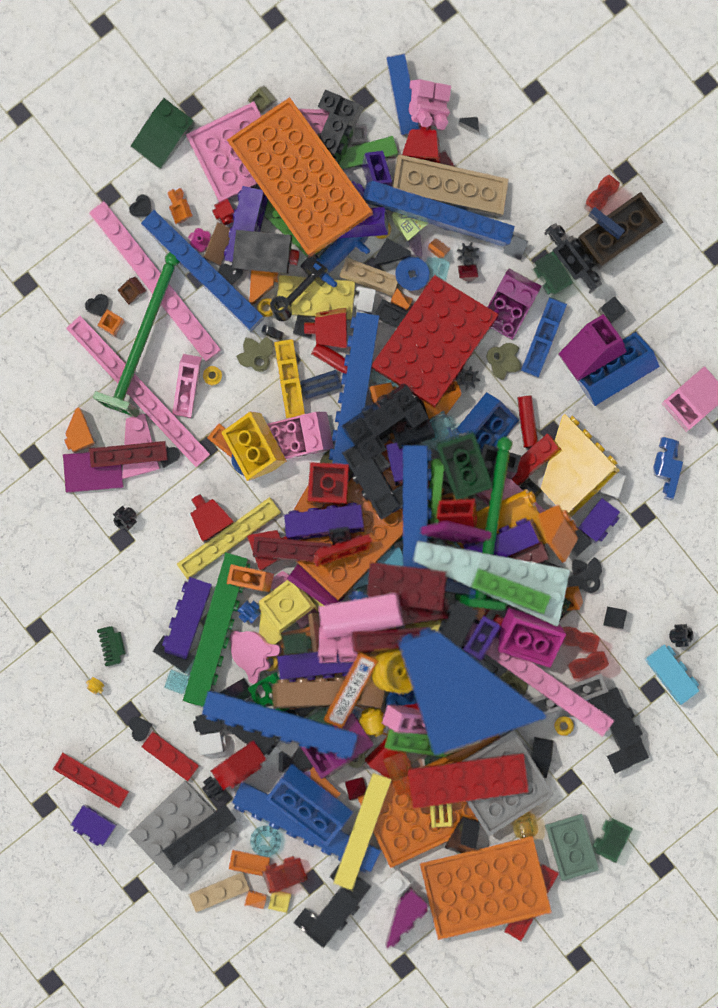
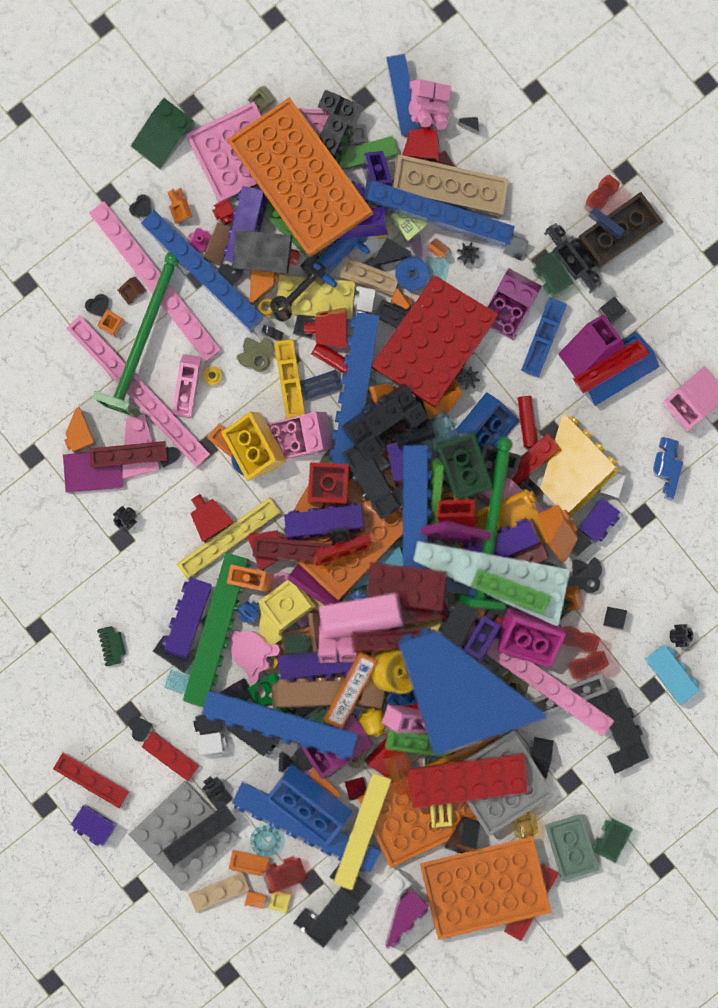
yellow plate [86,677,104,694] -> none
red brick [210,741,267,790] -> none
dark red slope [458,264,478,282] -> none
olive plate [486,343,521,380] -> none
yellow plate [554,716,574,736] -> none
none -> red plate [573,340,649,394]

